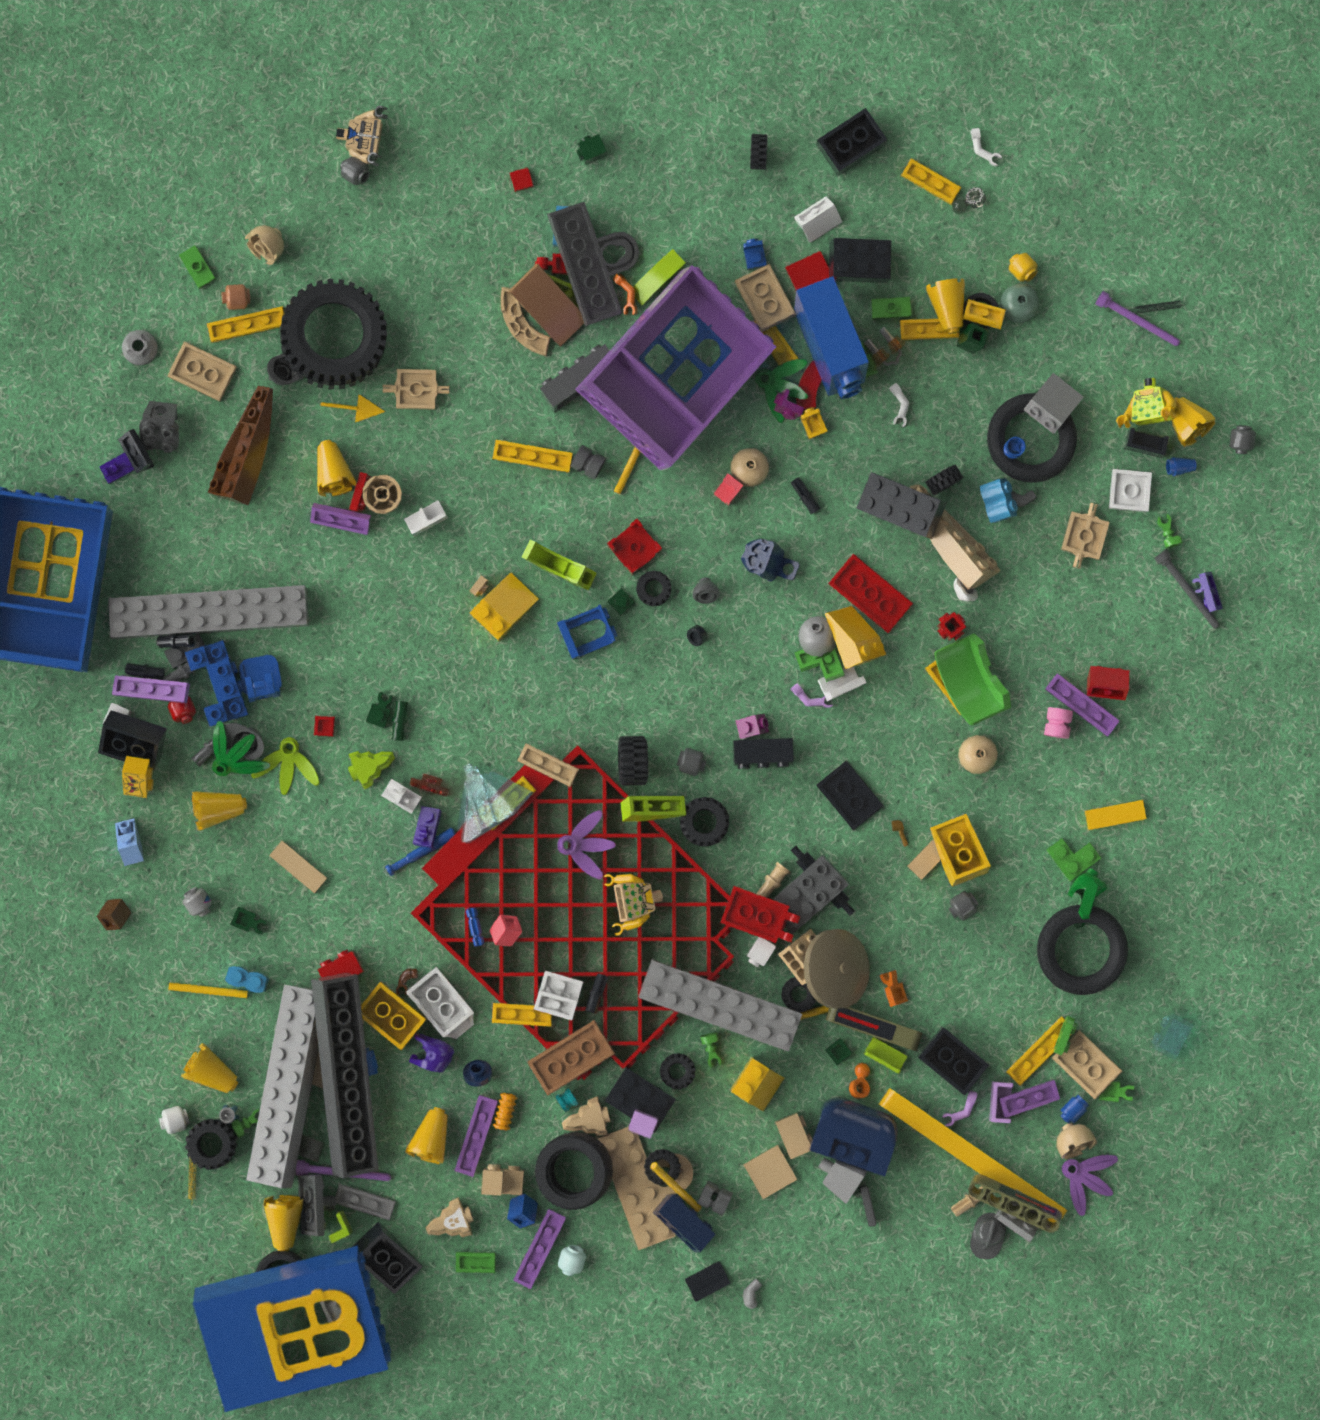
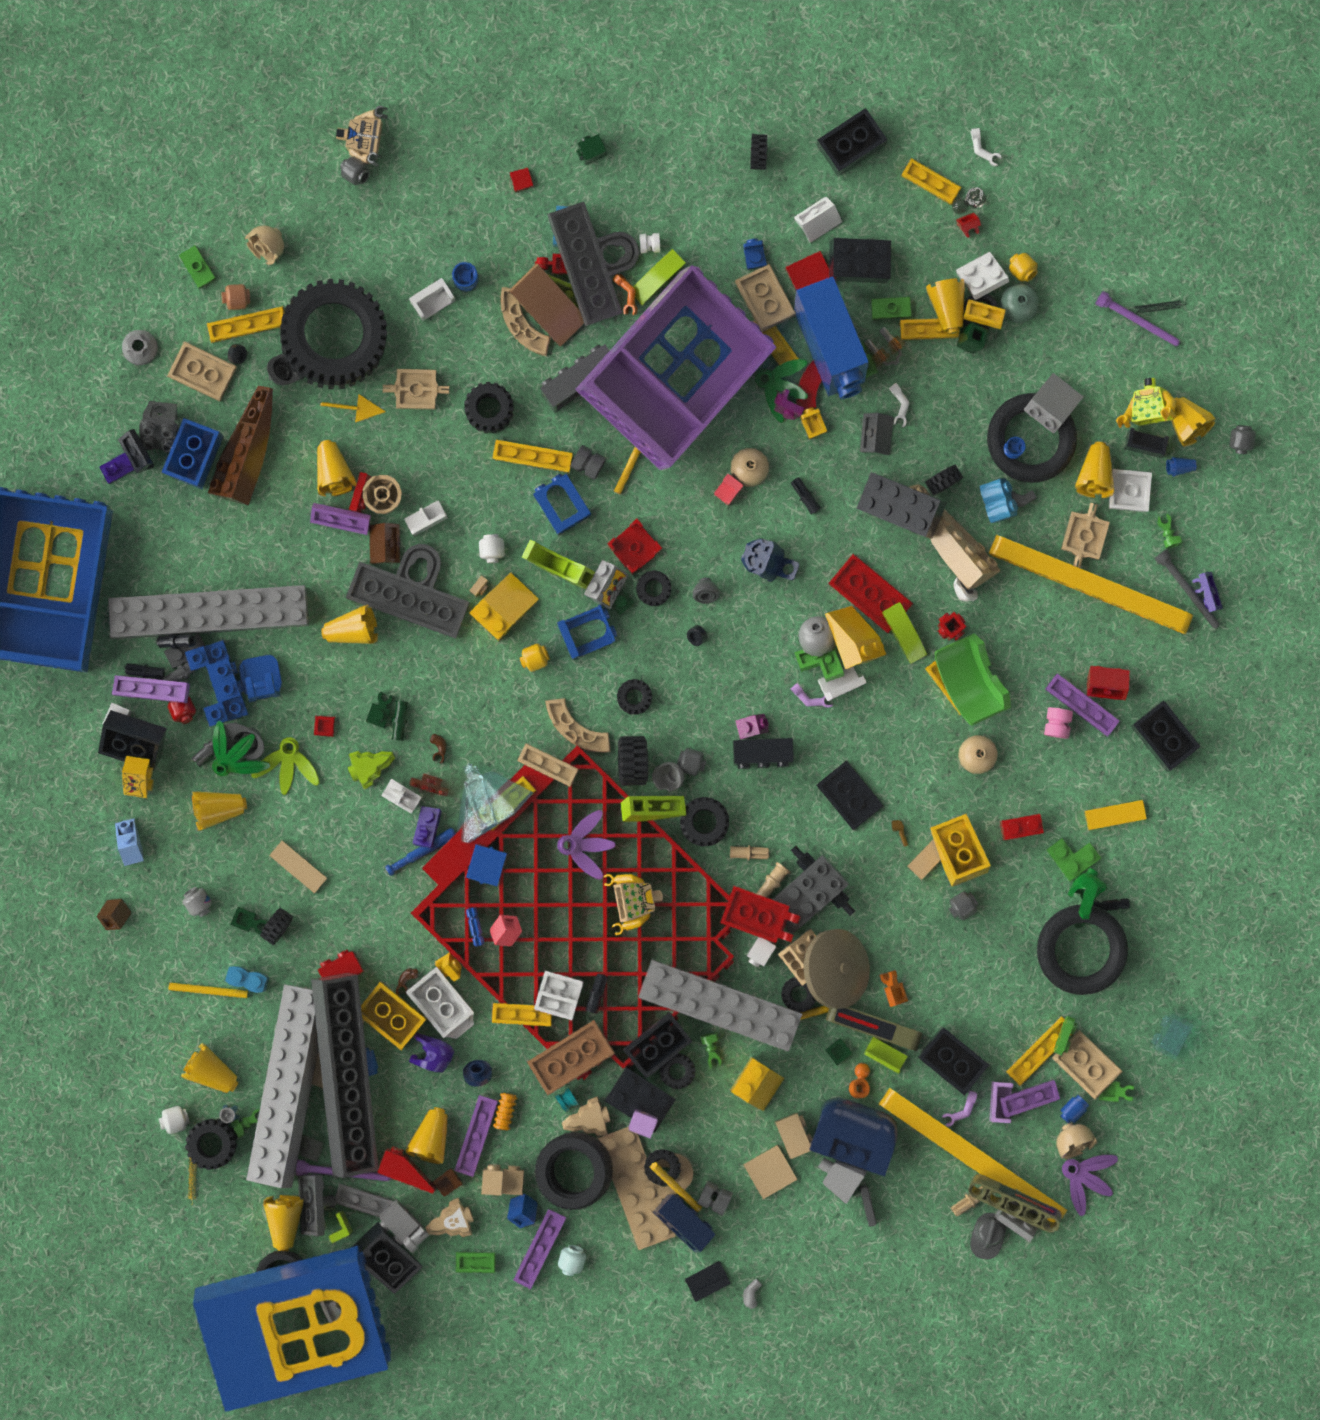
none -> blue slope [162,418,224,490]
none -> black tile [227,344,247,364]
none -> black tyre [260,908,293,945]
none -> yellow cone [321,605,378,644]
none -> dark grey plate [346,544,470,639]
none -> reddish brown panel [369,523,400,564]
none -> red slope [377,1146,437,1194]
none -> light grey hinge [379,1199,429,1253]
none -> white panel [409,278,455,321]
none -> reddish brown arm [430,734,446,764]
none -> reddish brown panel [431,1167,463,1197]
none -> yellow bracket [435,952,462,982]
none -> blue wheel [452,262,479,292]
none -> black tyre [464,382,514,433]
none -> blue piece [466,845,507,886]
none -> white head [479,534,505,563]
none -> yellow head [519,643,550,672]
none -> blue panel [533,474,591,536]
none -> tan tile [545,698,611,753]
none -> light grey brick [584,560,629,609]
none -> black tyre [617,679,652,715]
none -> black slope [623,1012,692,1078]
none -> white wheel [640,233,660,254]
none -> light grey hair [652,762,684,792]
none -> tan axle [730,845,769,861]
none -> dark grey panel [860,413,893,455]
none -> lime slope [882,602,927,664]
none -> red tile [956,212,981,238]
none -> white plate [956,252,1009,300]
none -> yellow beam [989,535,1193,634]
none -> red brick [999,814,1044,841]
none -> yellow cone [1075,442,1114,498]
none -> black axle [1093,898,1130,911]
none -> black brick [1130,700,1201,772]

